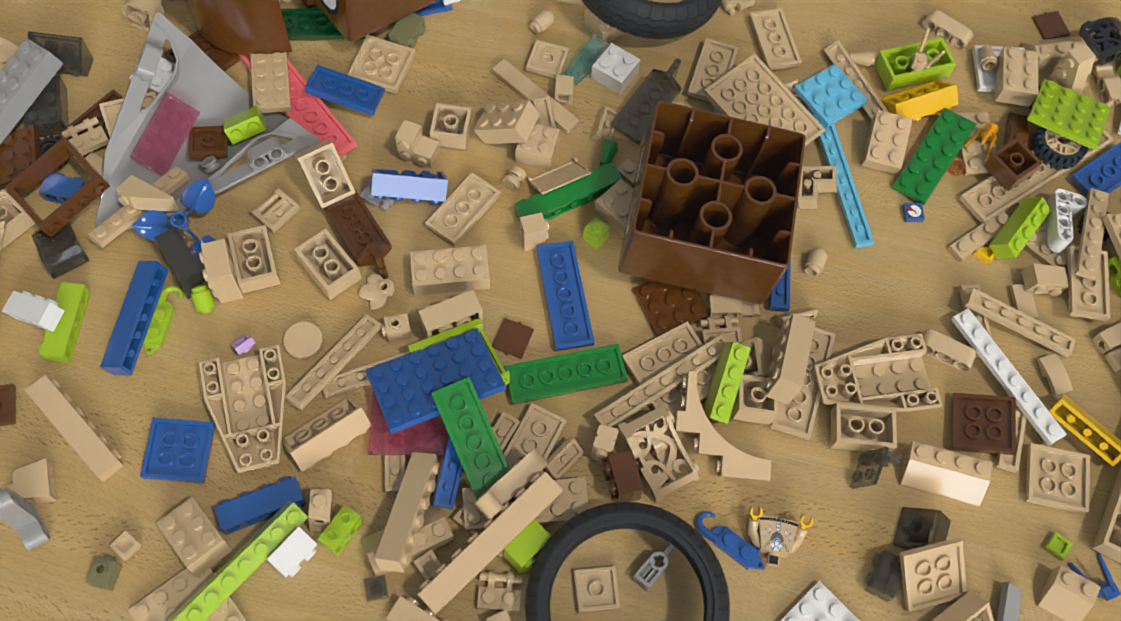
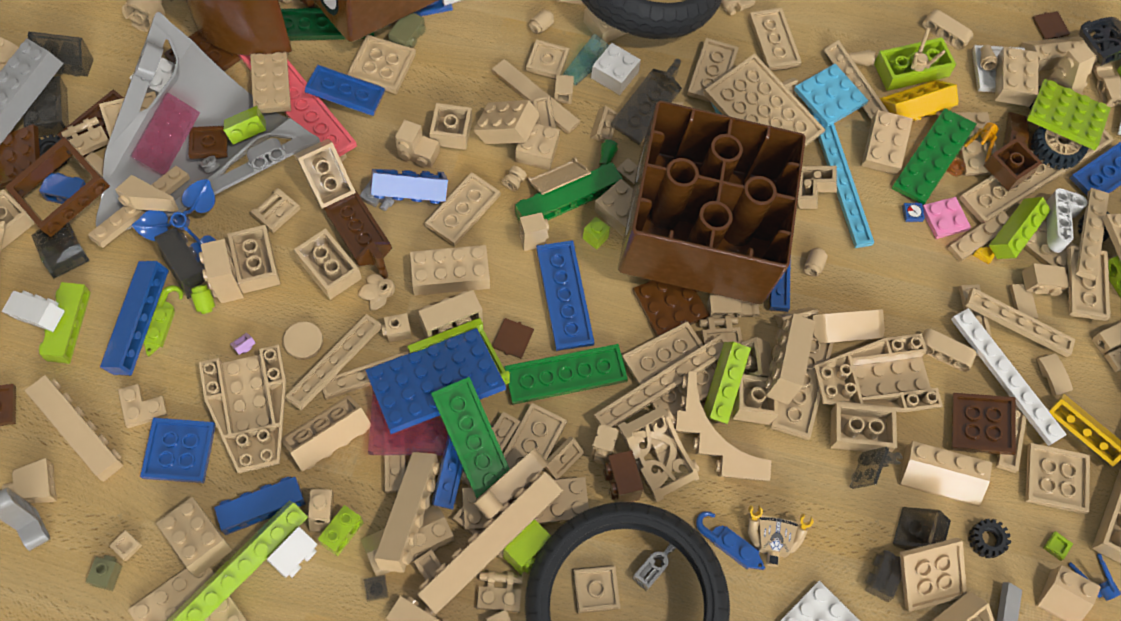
none -> tan plate [118,384,168,428]
none -> tan piece [813,309,885,343]
none -> bright pink plate [923,197,971,239]
none -> black tyre [968,518,1011,559]

